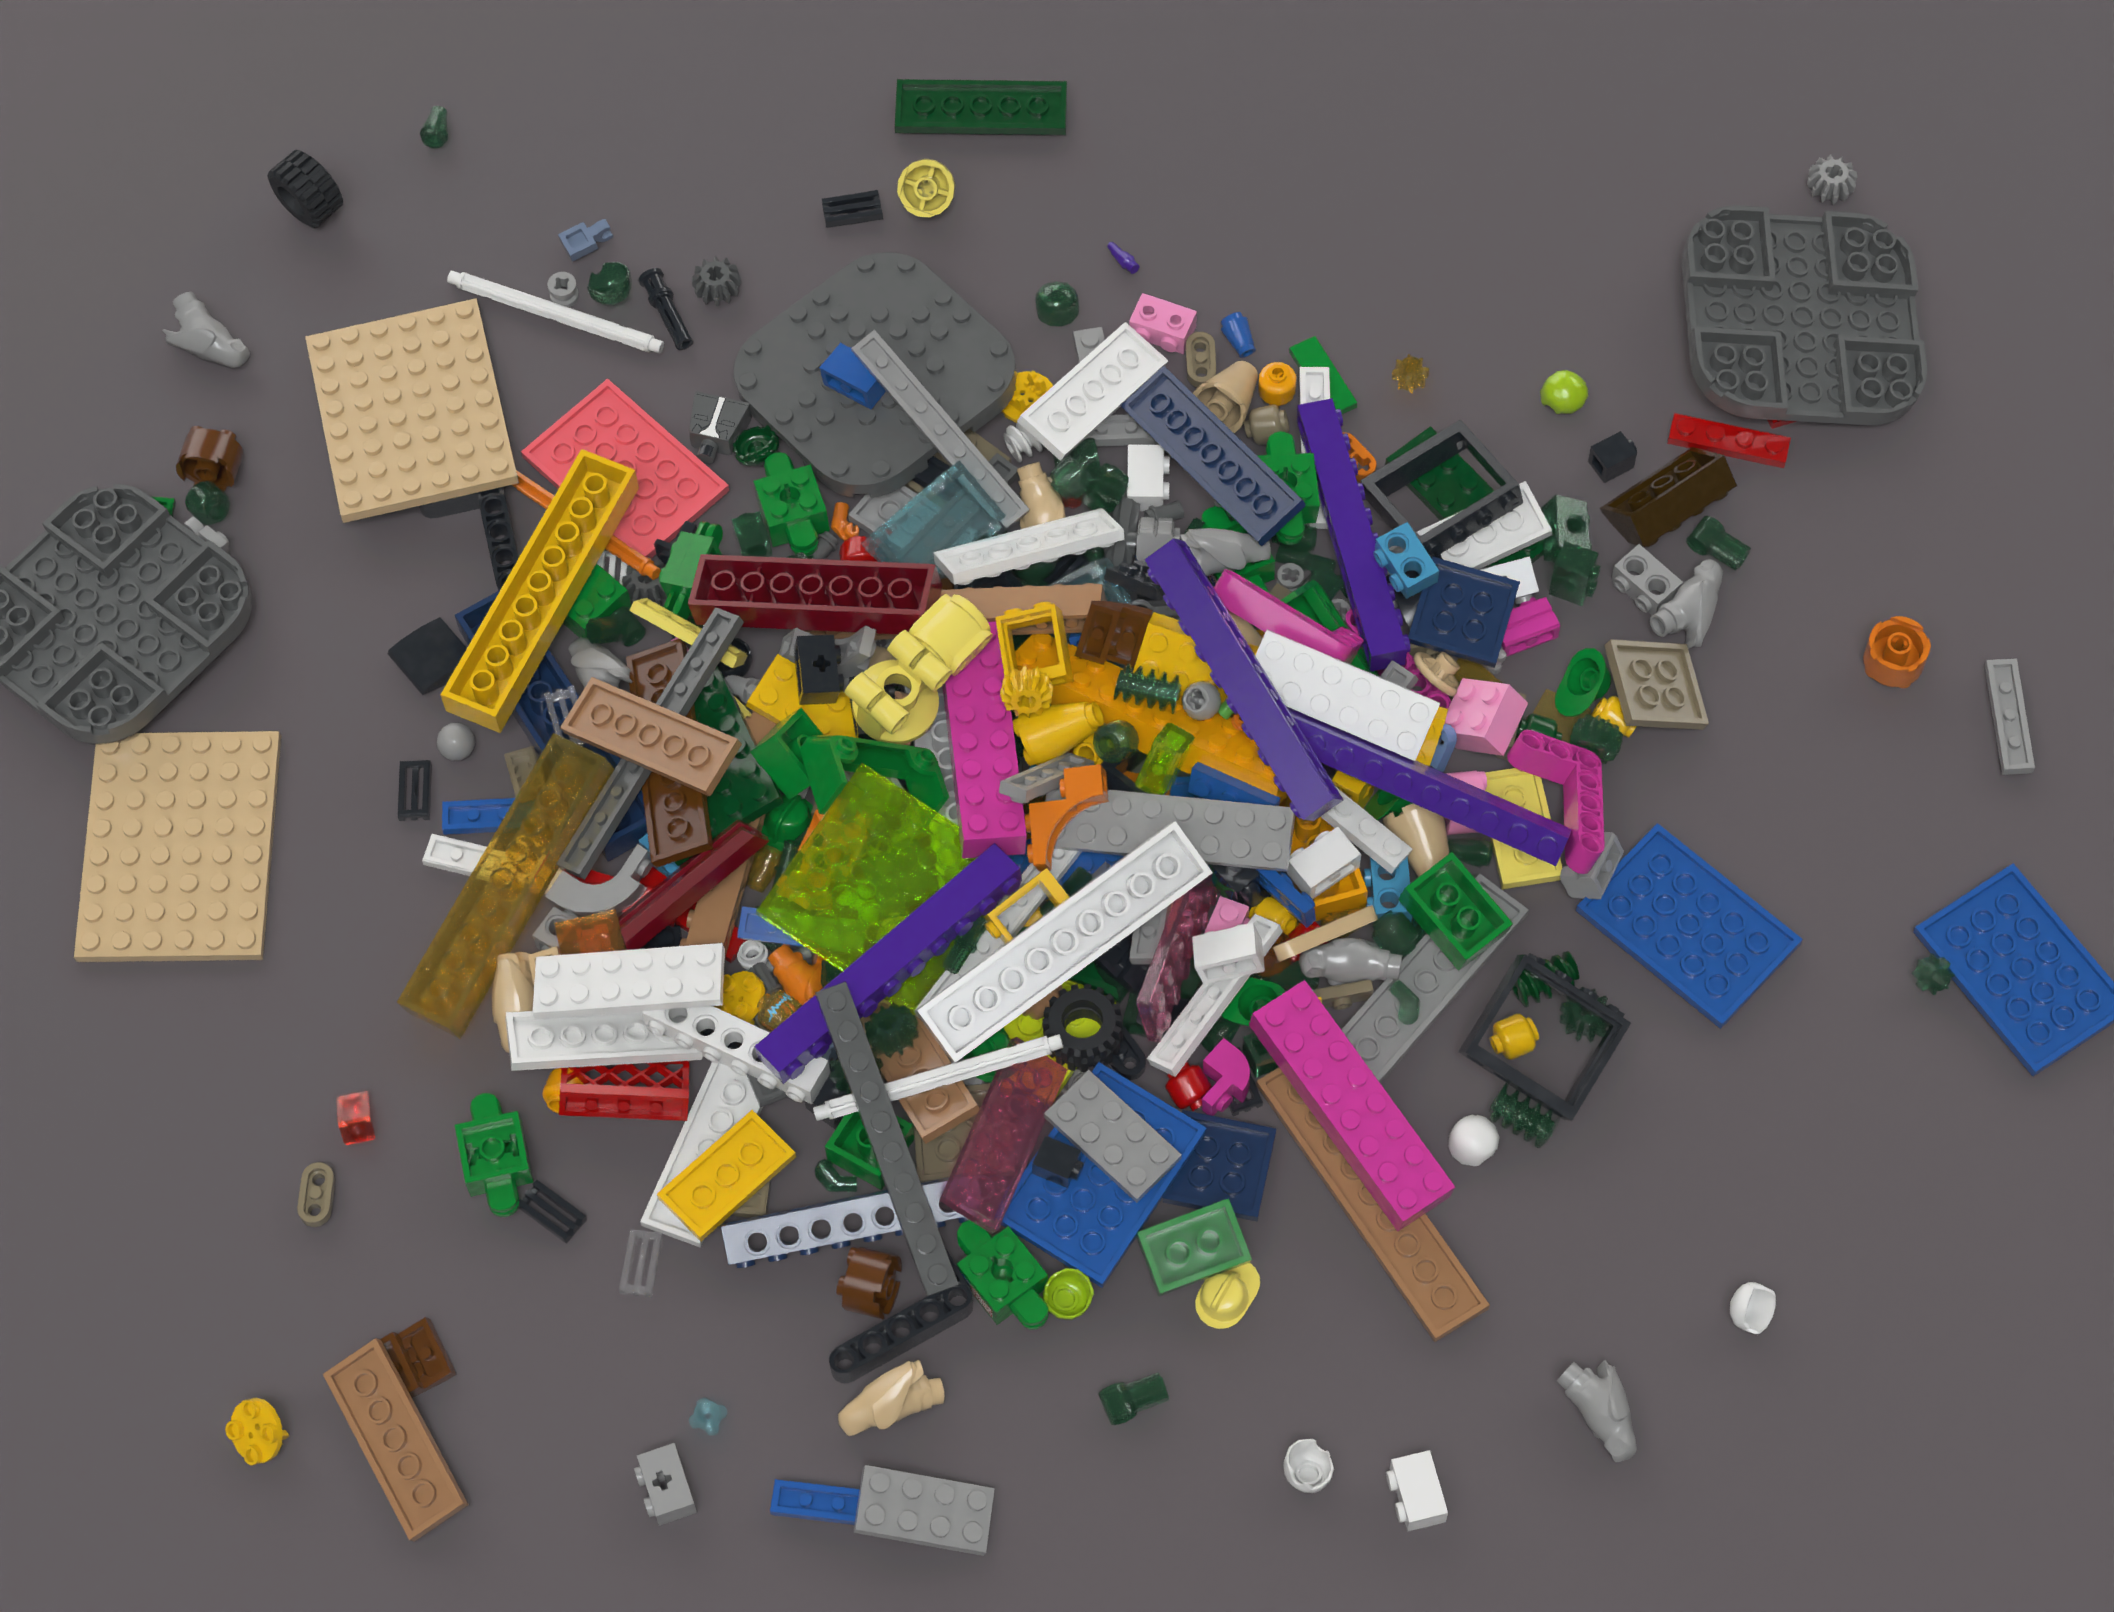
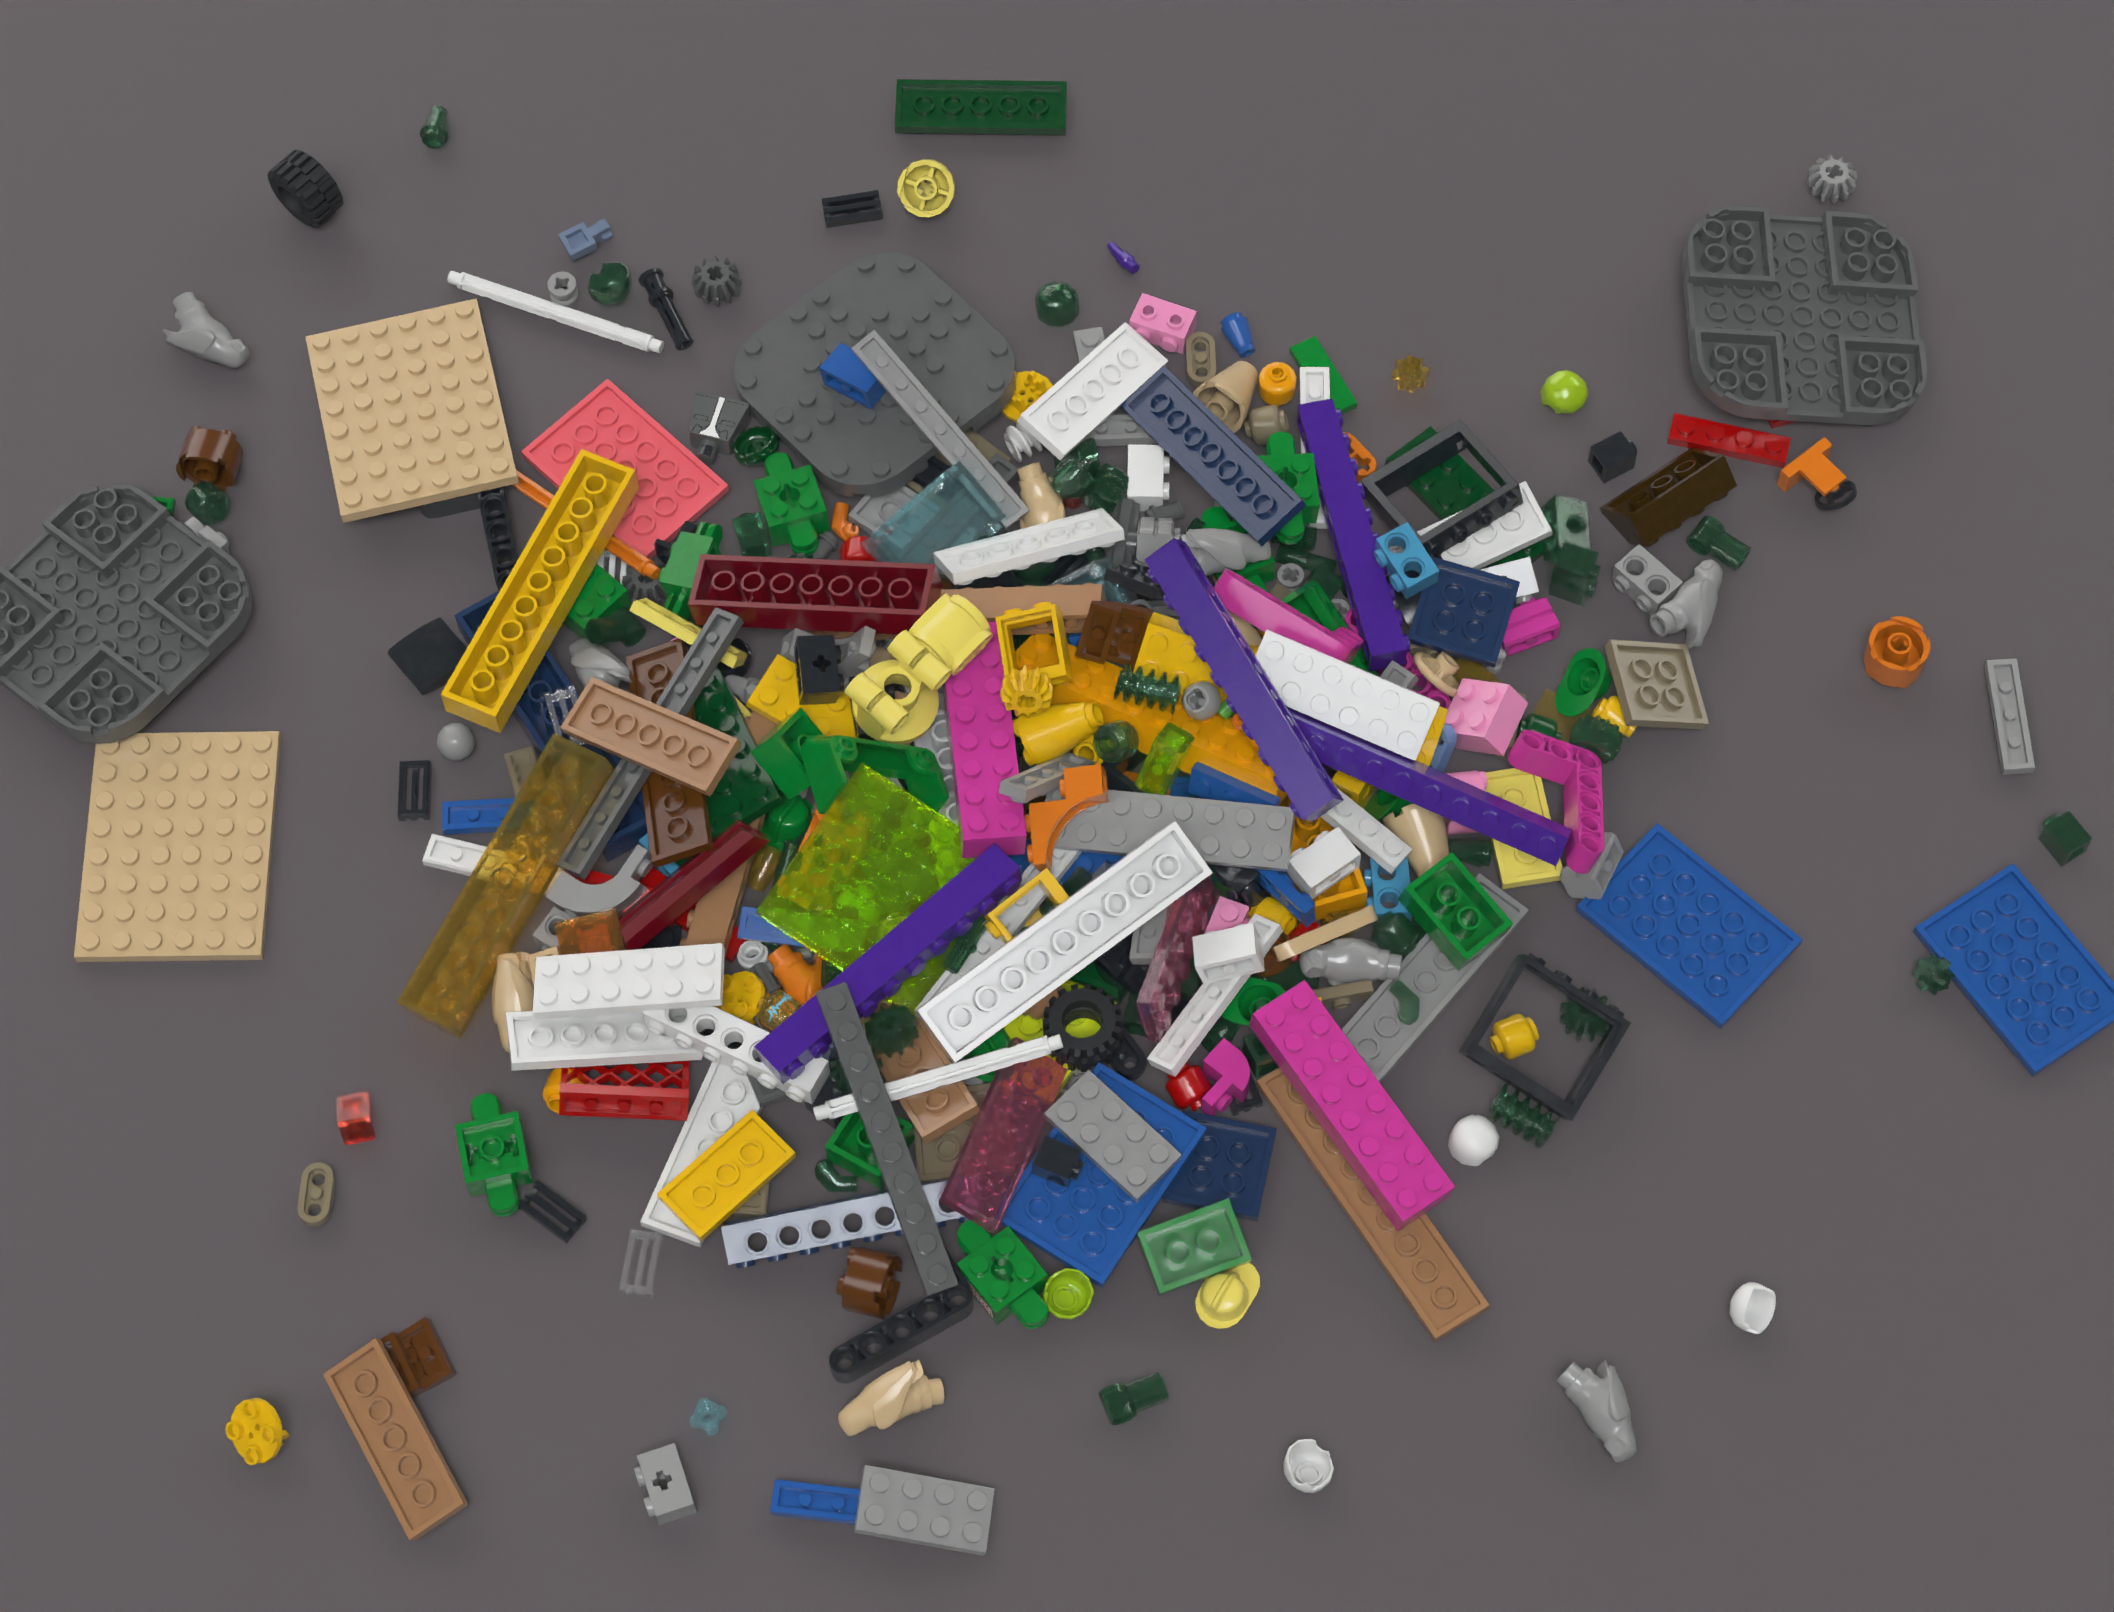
white brick [1386,1450,1448,1532] -> none
dark green piece [1512,951,1580,1007] -> none
none -> orange piece [1777,437,1857,510]
none -> clear green brick [2038,810,2092,867]

